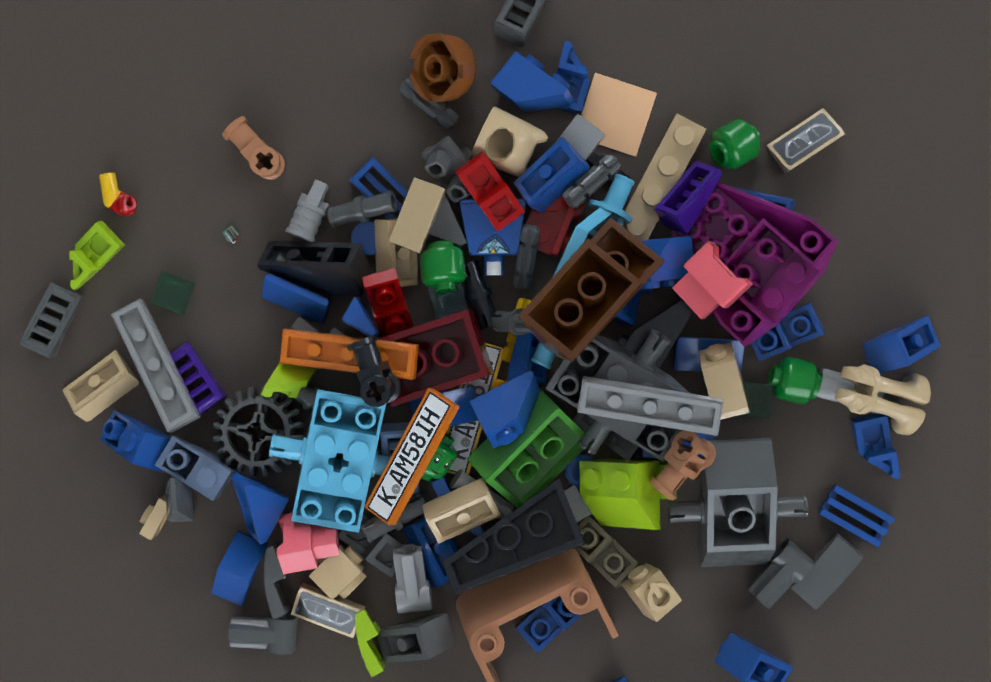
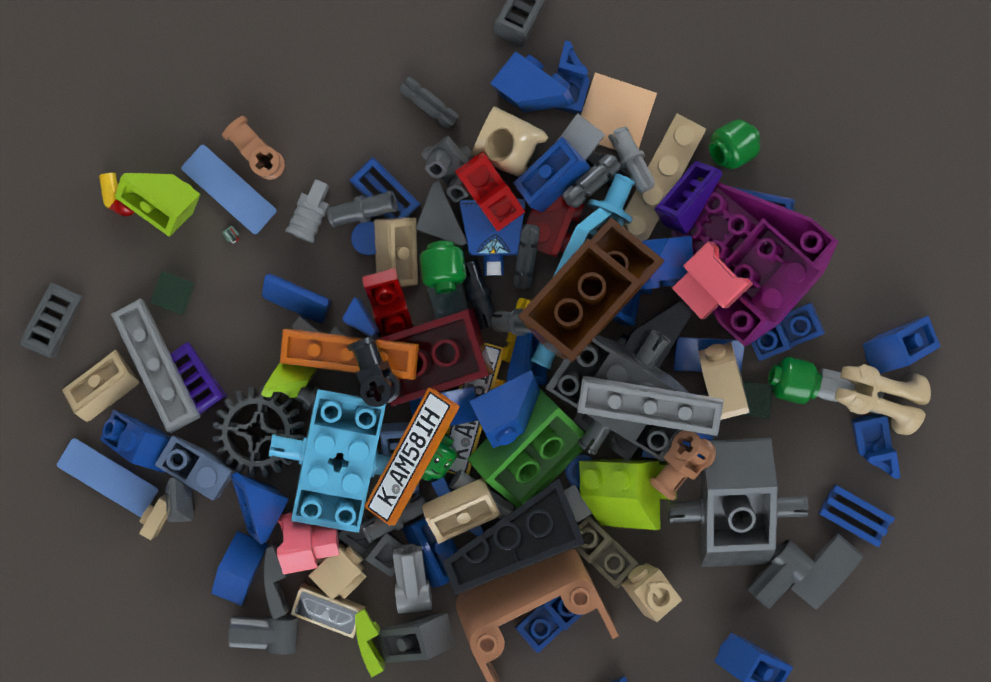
lime slope [69,221,125,290] -> none
black slope [257,241,372,296] -> none
tan slope [389,177,446,254] -> none
dark orange cylinder [410,33,477,102] -> none
slope [766,108,845,174] -> none
none -> medium blue piece [57,438,158,517]
none -> lime slope [114,173,200,237]
none -> medium blue piece [181,145,277,234]
none -> light grey axle [608,127,655,193]

